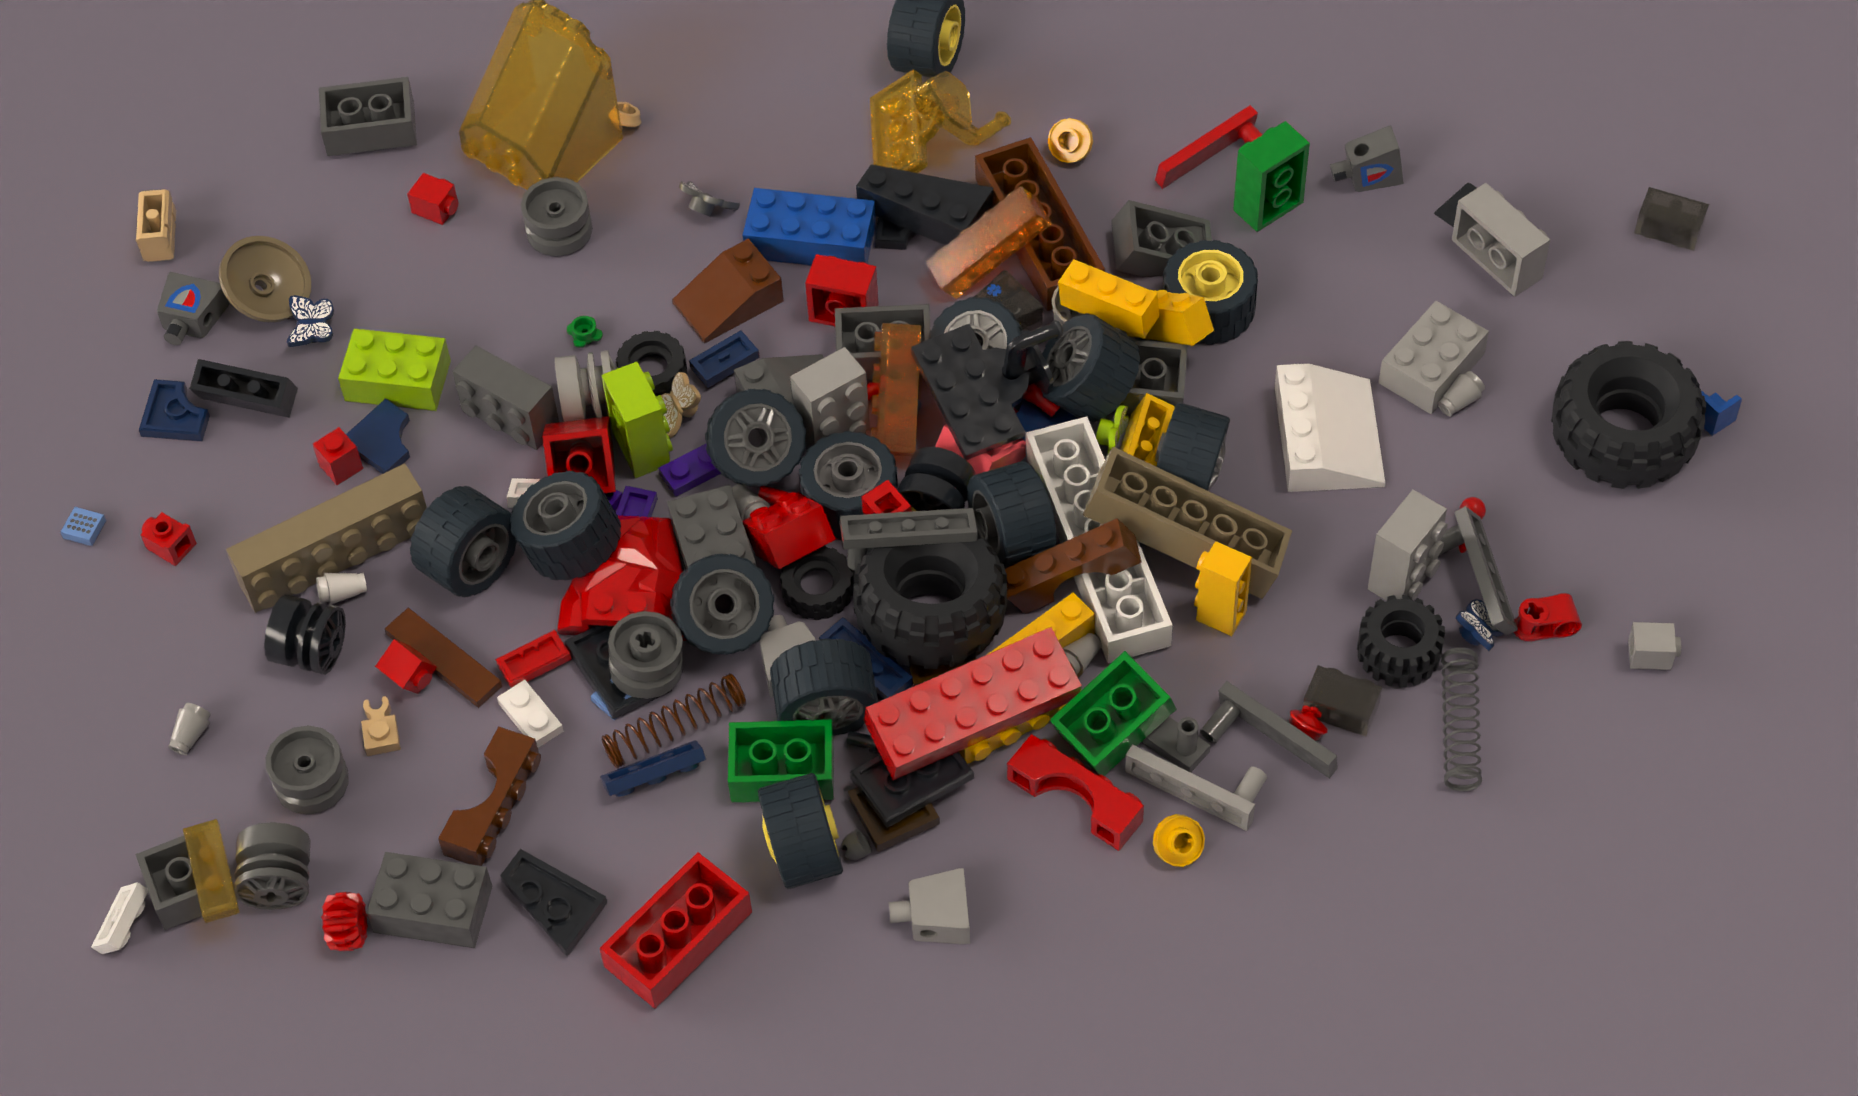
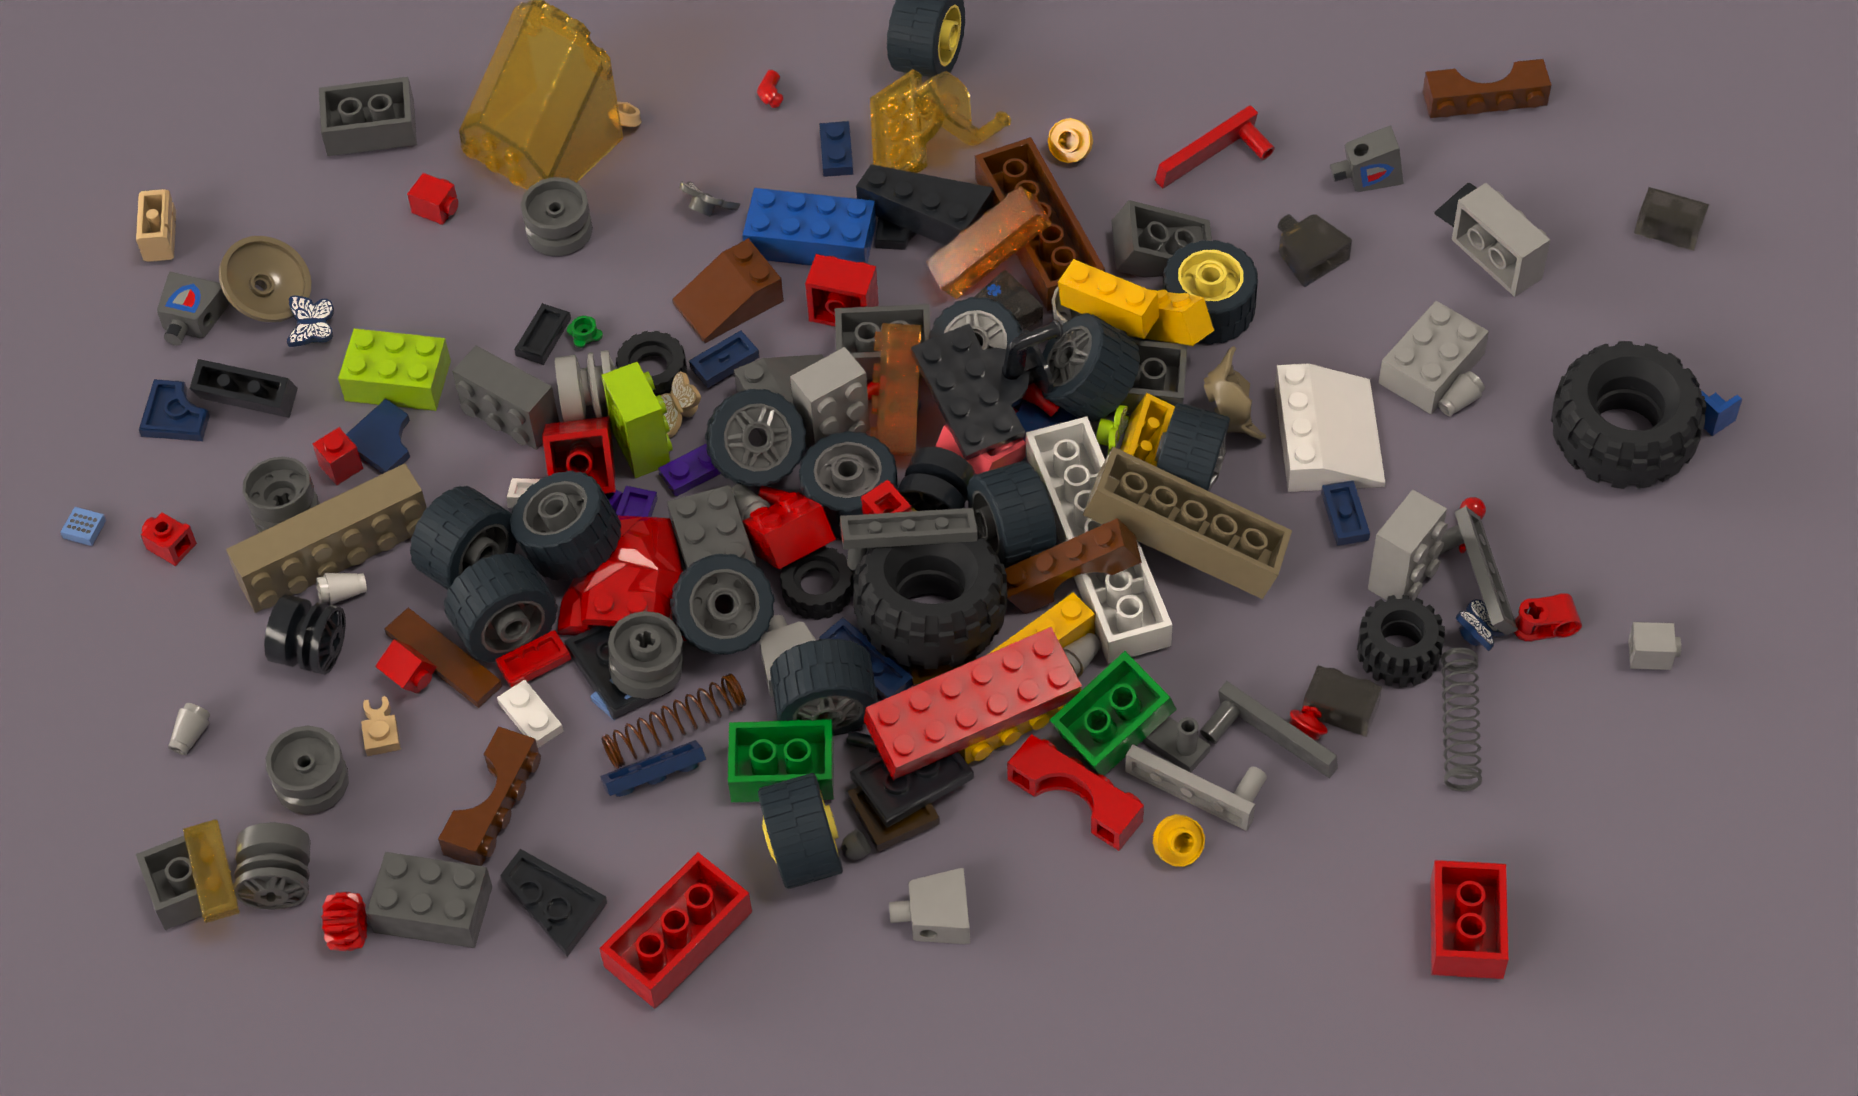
white plate [91,882,148,954] -> none
yellow brick [1194,541,1252,636] -> none
green brick [1233,121,1310,232] -> none
none -> dark grey wheel [242,456,320,533]
none -> black wheel [444,553,558,663]
none -> black tile [514,303,571,365]
none -> red arm [757,70,784,108]
none -> dark blue plate [819,121,854,177]
none -> dark tan brick [1204,346,1266,440]
none -> clear smoke torso [1277,214,1352,287]
none -> dark blue plate [1321,480,1370,546]
none -> reddish brown arch [1423,59,1552,118]
none -> red brick [1430,860,1509,979]

